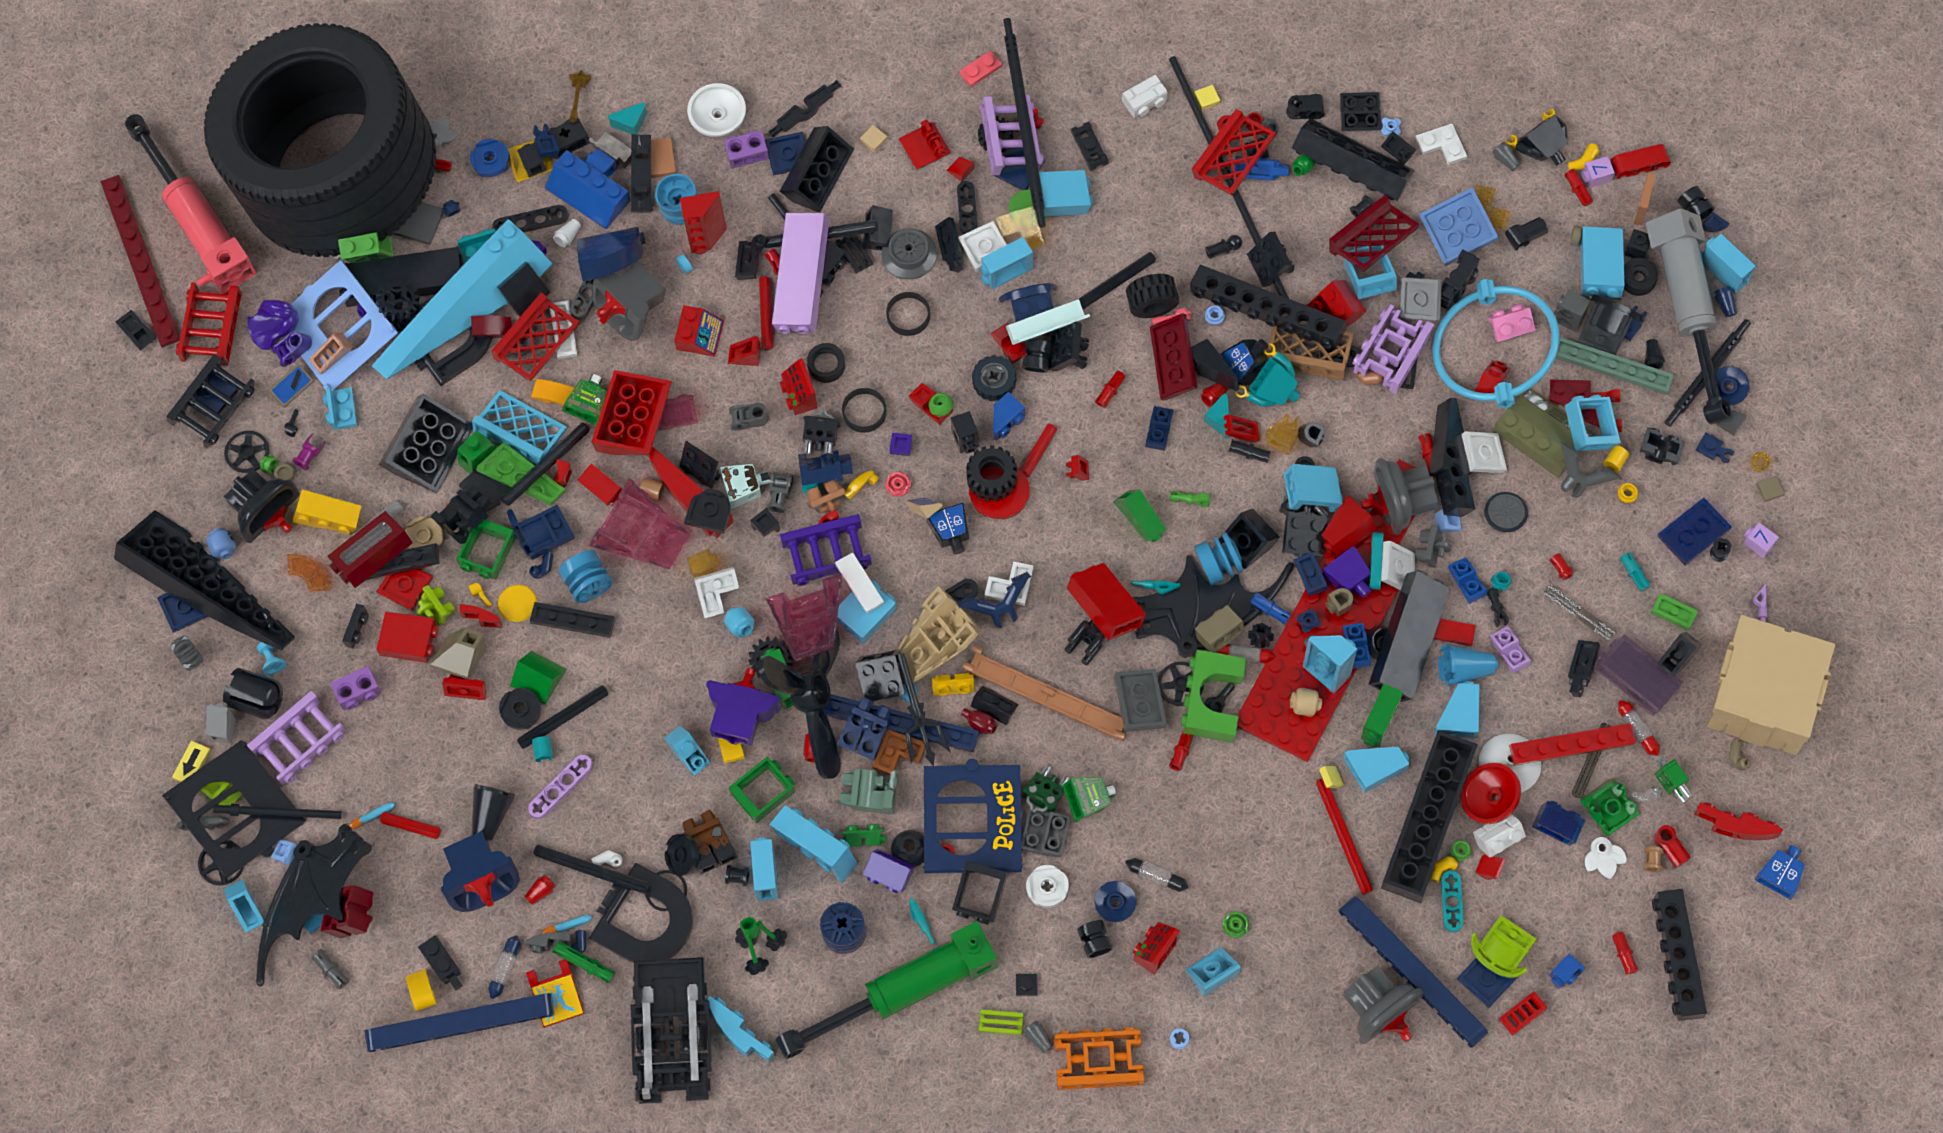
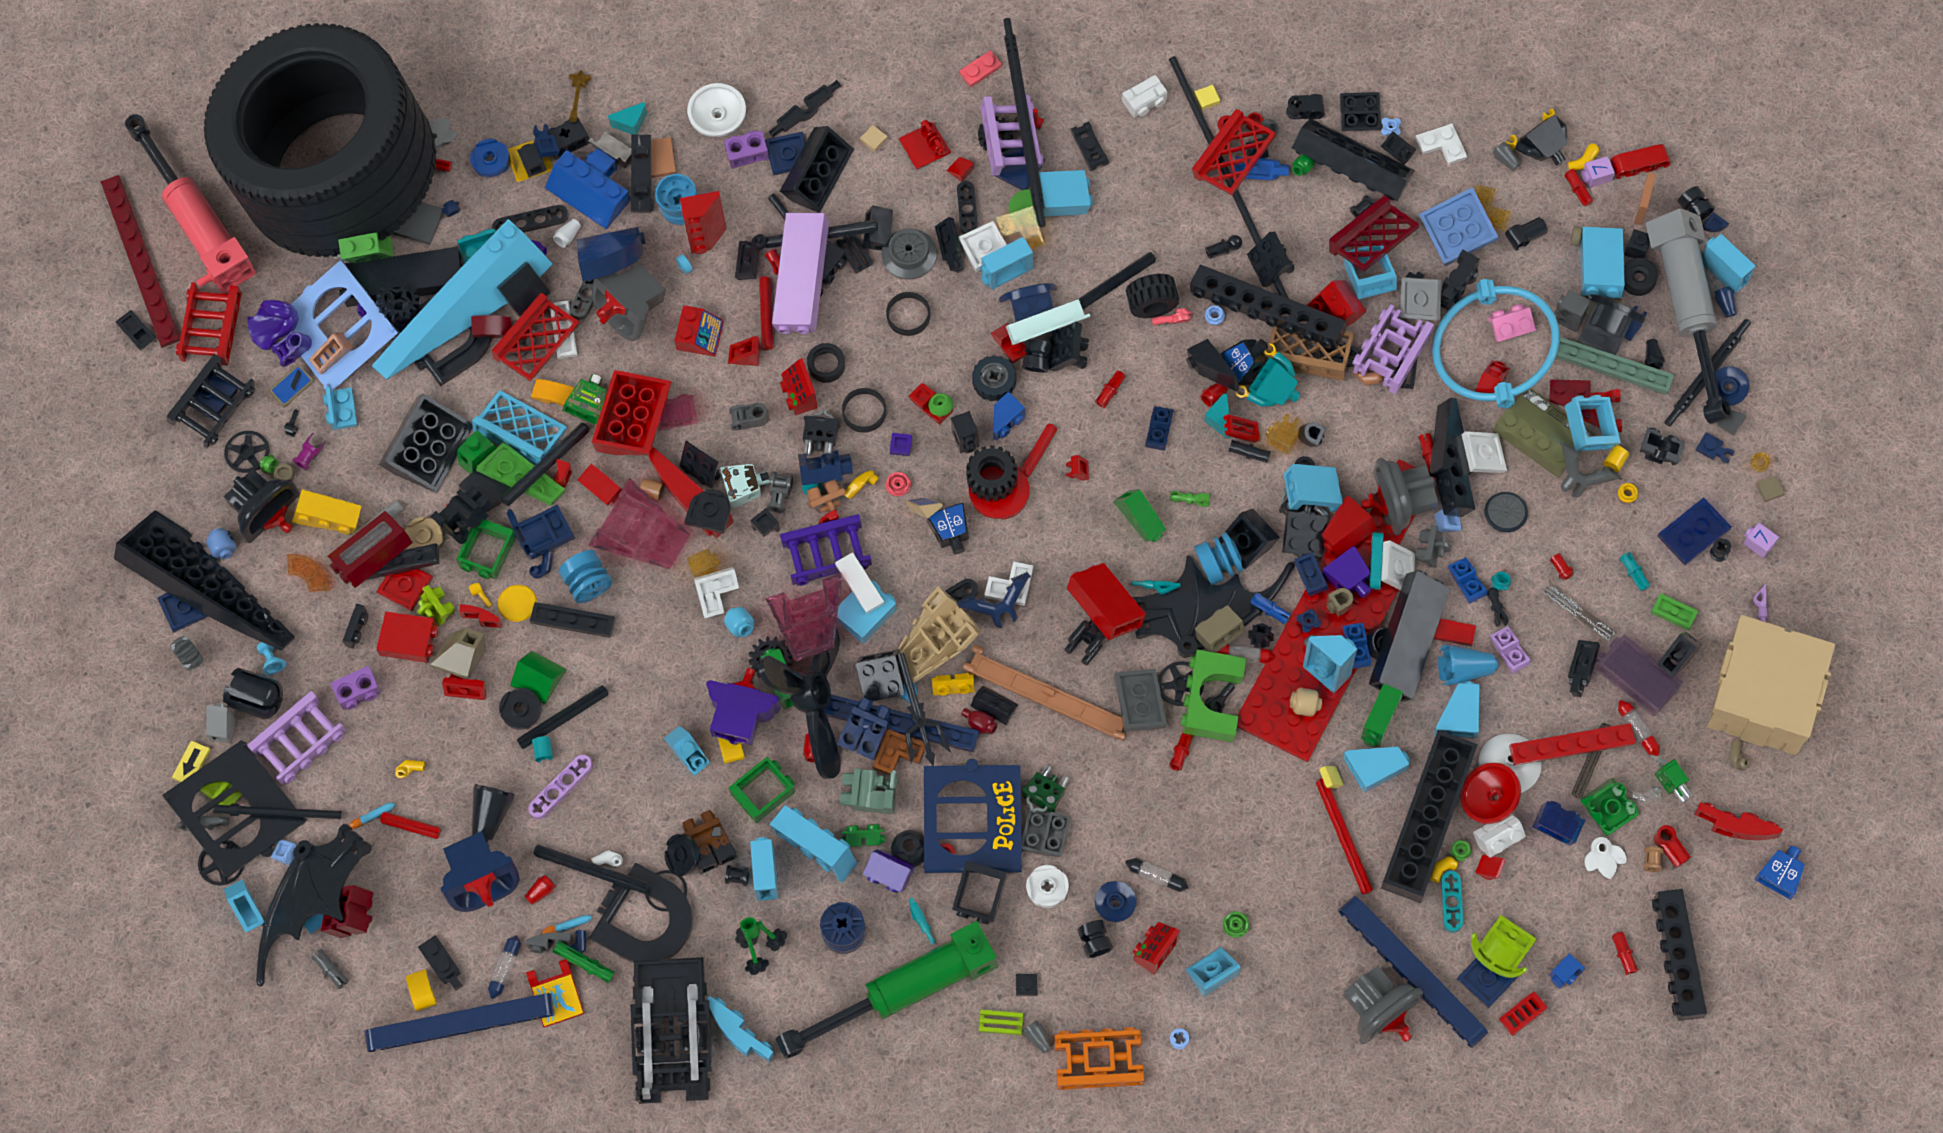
green torso [1062,777,1116,822] -> none
dark red tile [1150,313,1197,401] -> none
none -> yellow arm [395,760,425,779]

